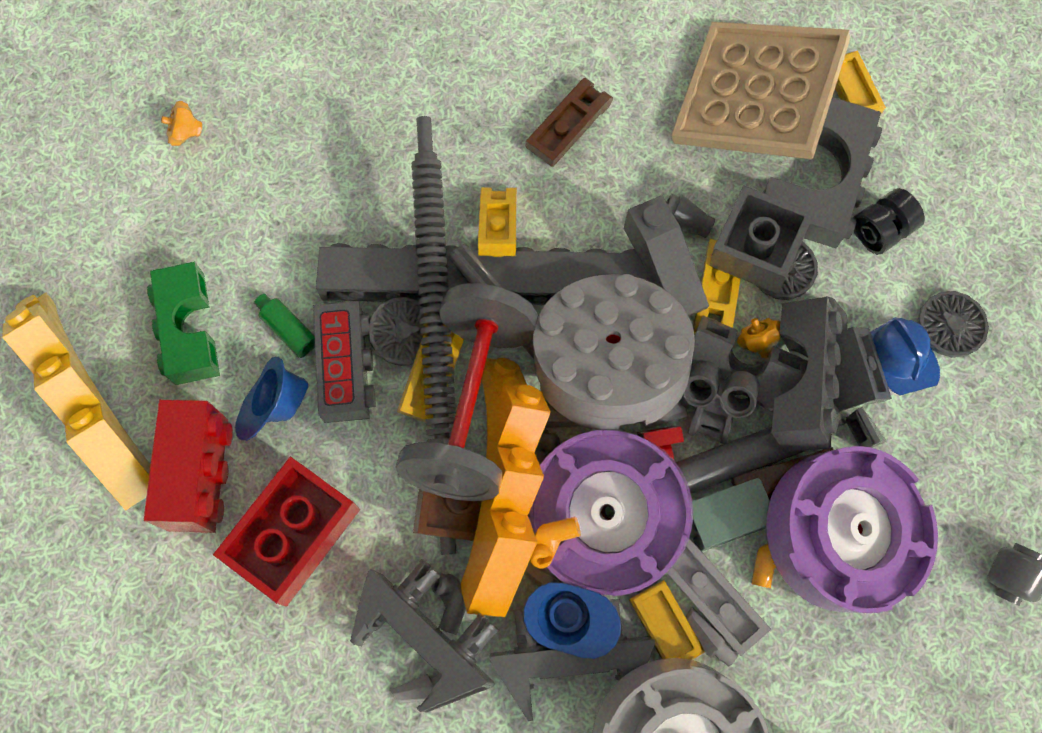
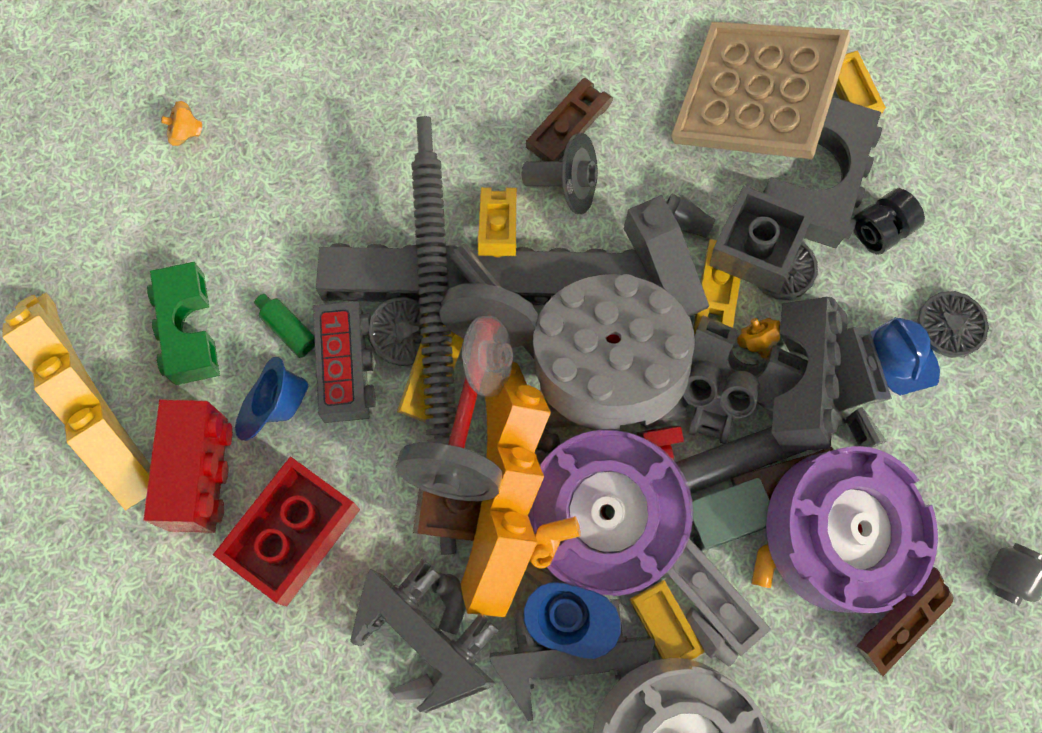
none -> clear dish [462,315,513,397]
none -> dark grey piece [521,133,598,214]
none -> reddish brown plate [856,567,954,677]

